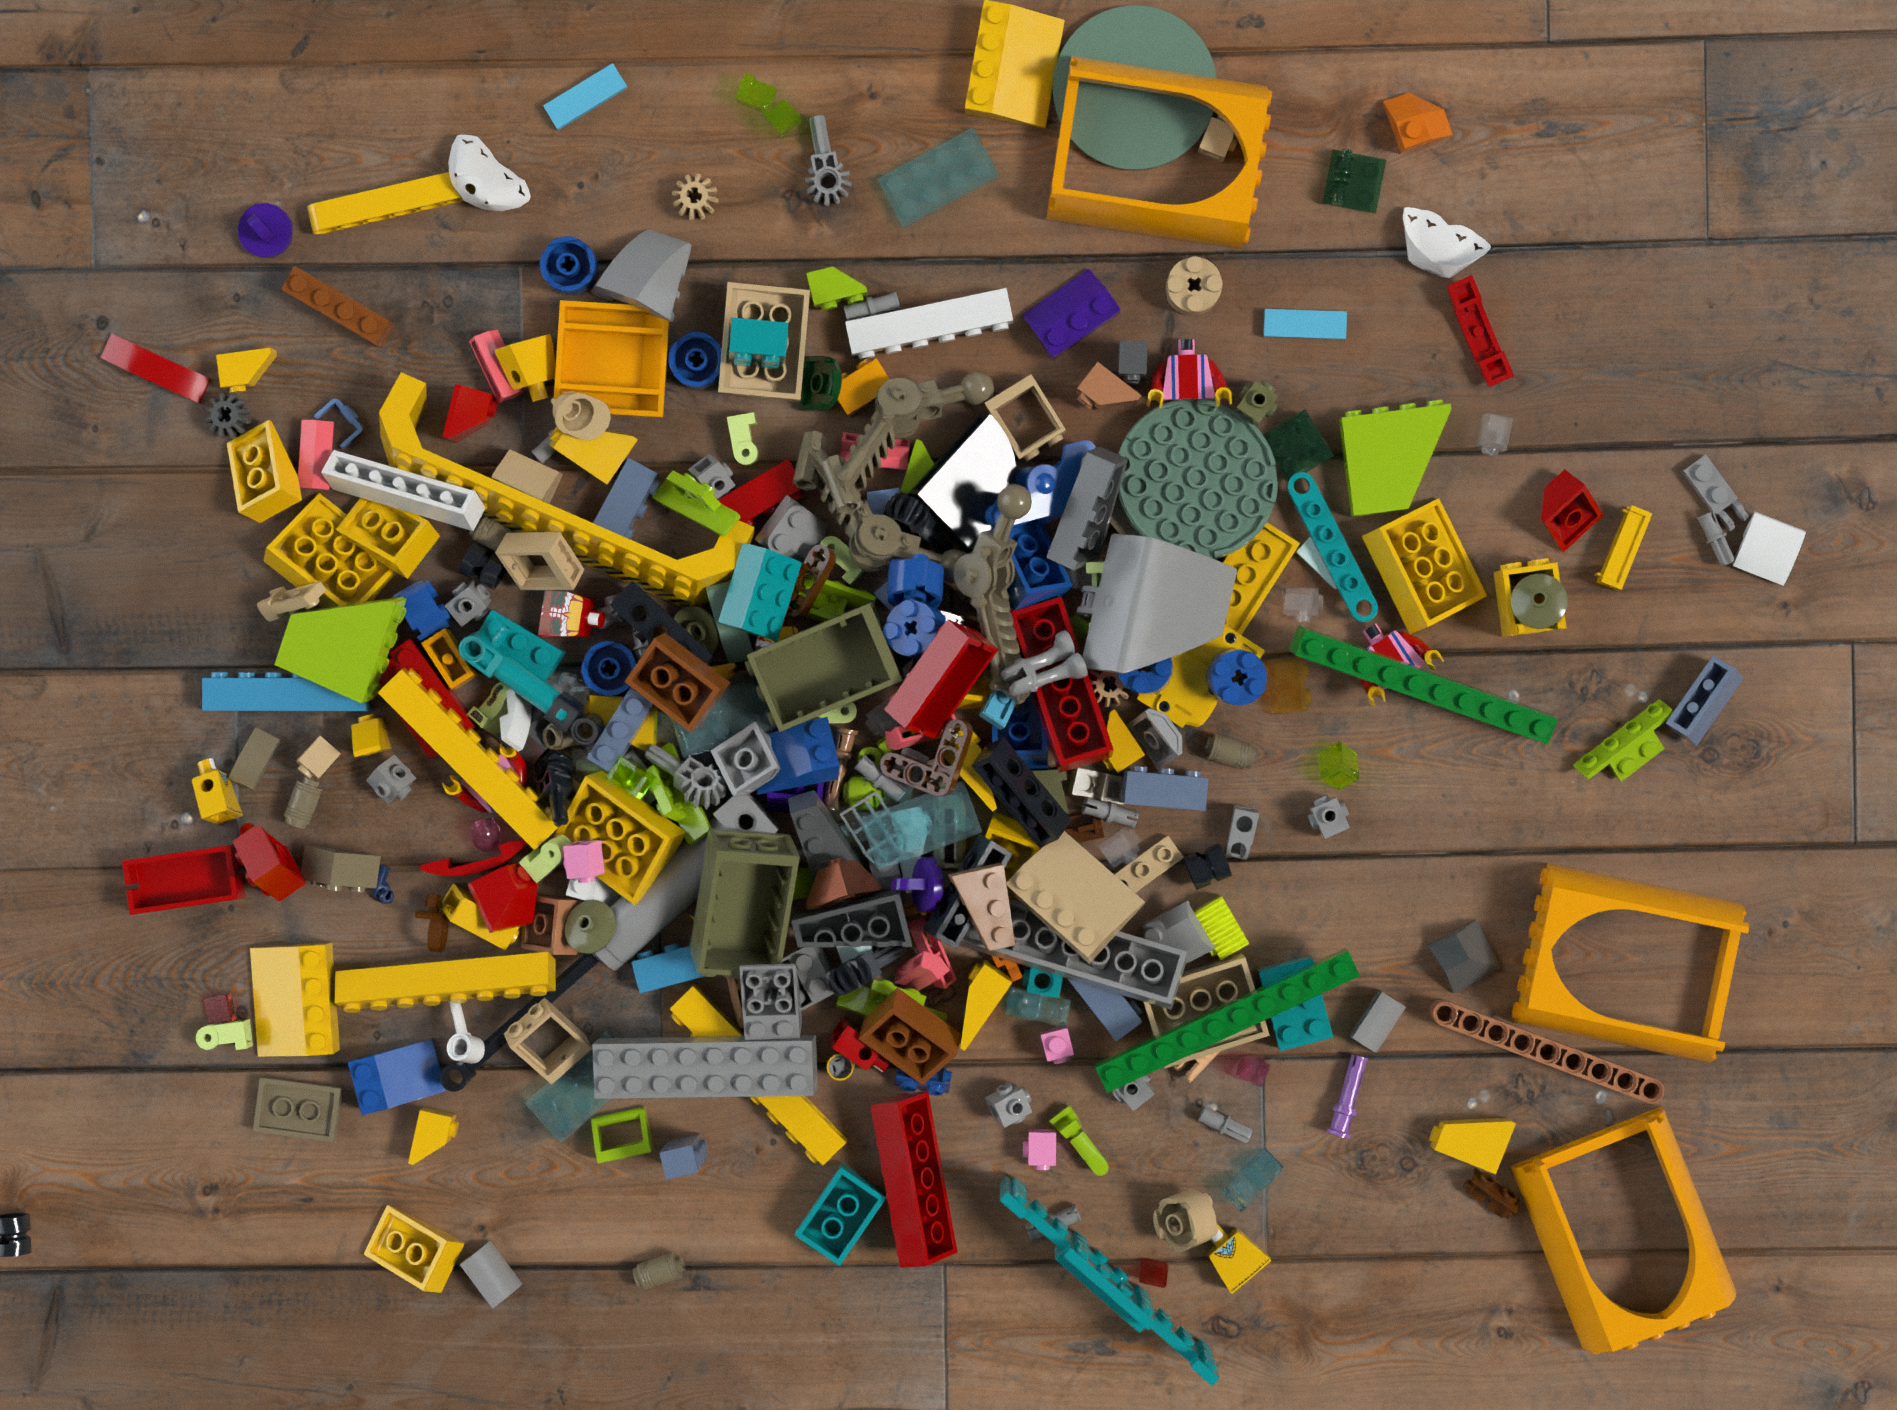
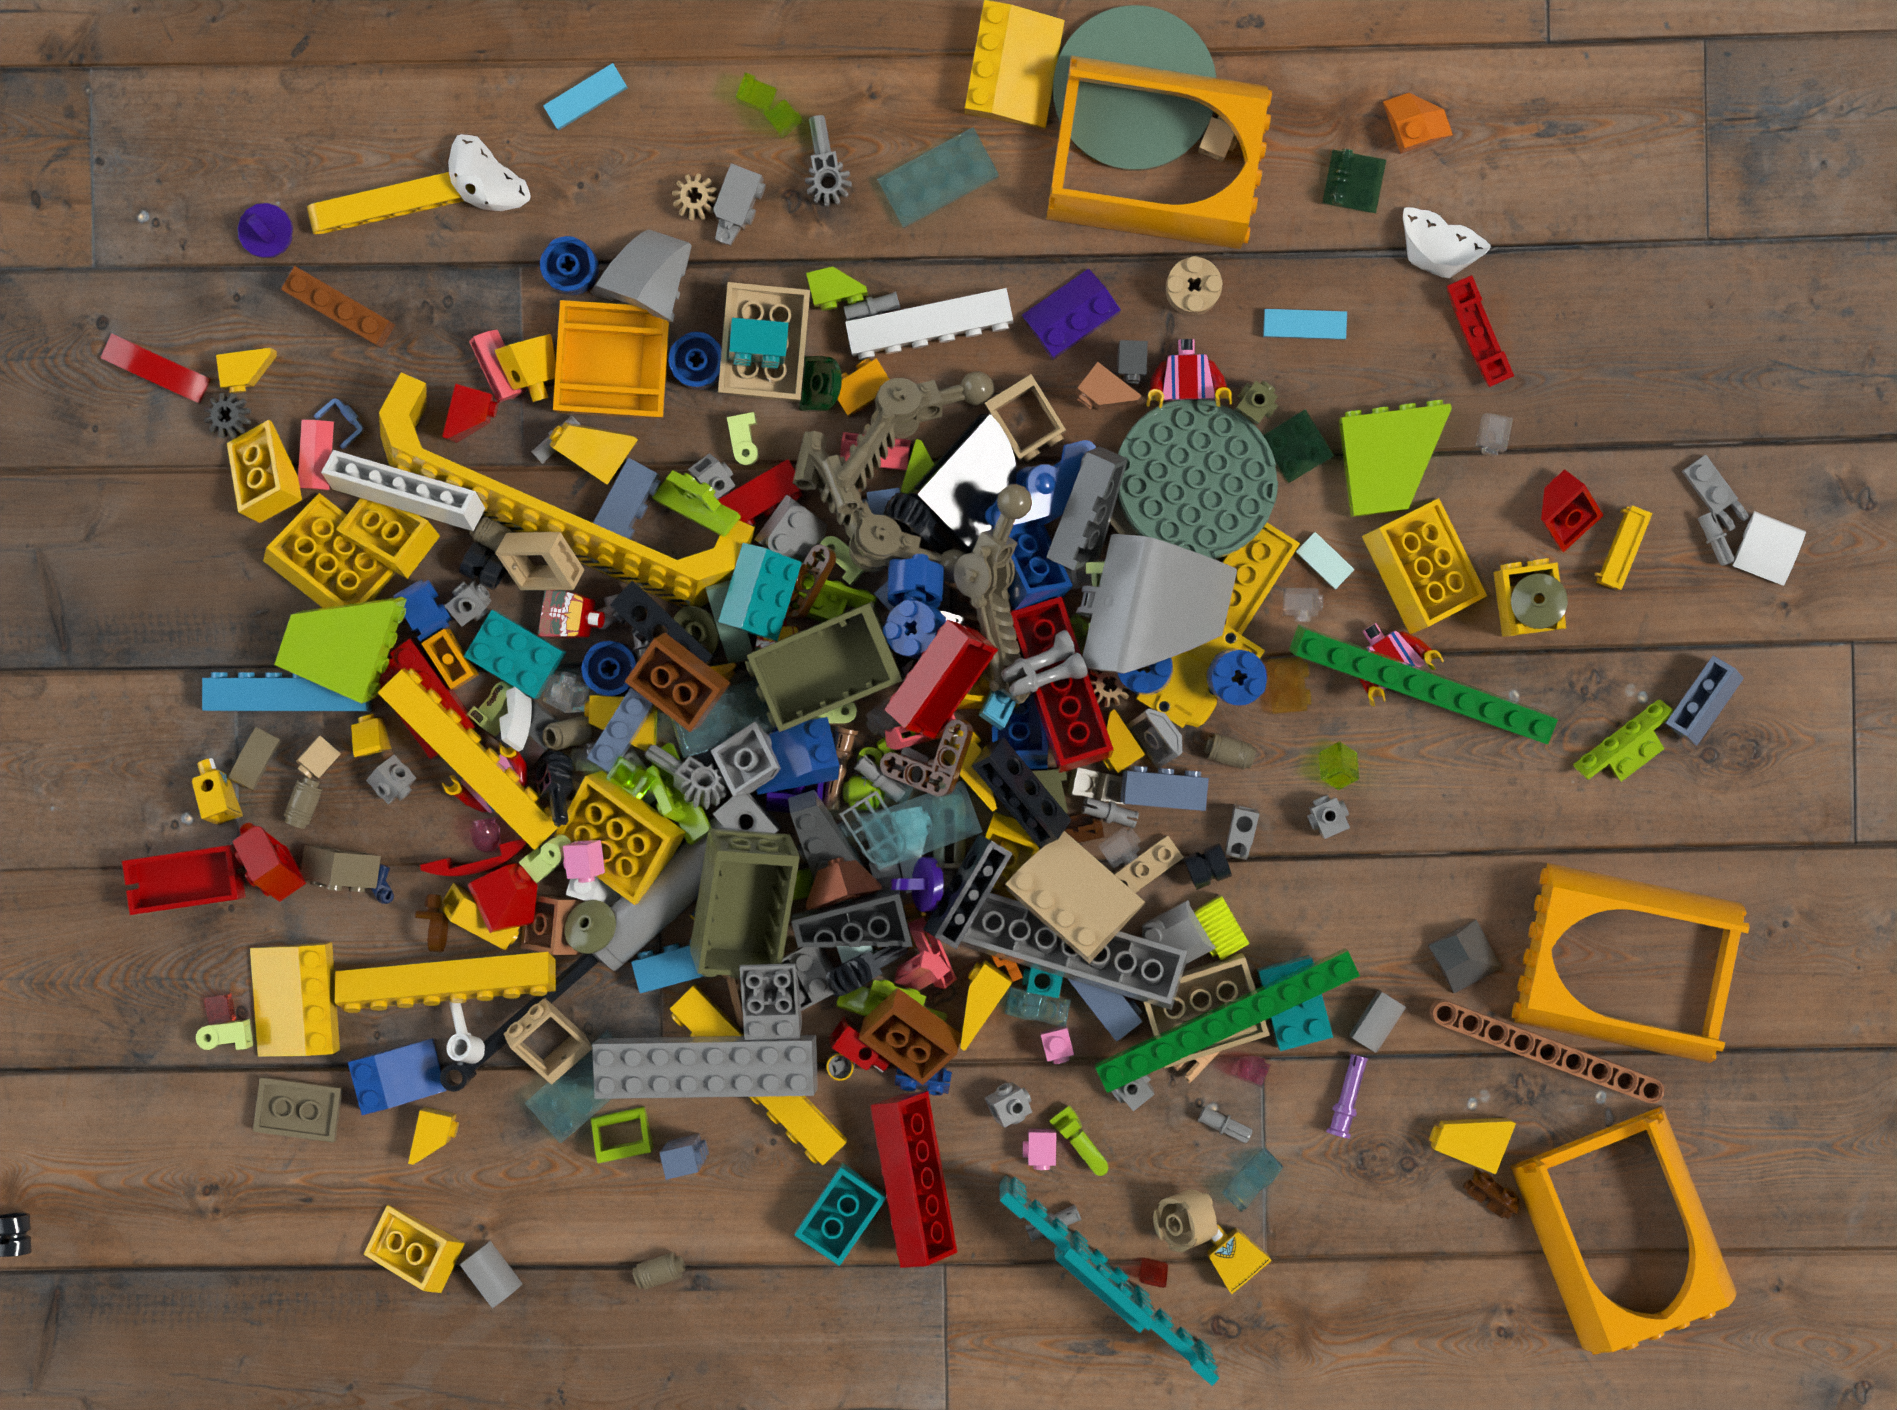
tan plate [257,582,326,621] -> none
teal piece [459,625,605,745] -> none
tan slope [492,449,563,504] -> none
tan piece [551,391,611,440] -> none
wing [948,863,1015,951] -> none
teal plate [1287,472,1378,622] -> none
none -> light grey hinge [713,163,766,246]

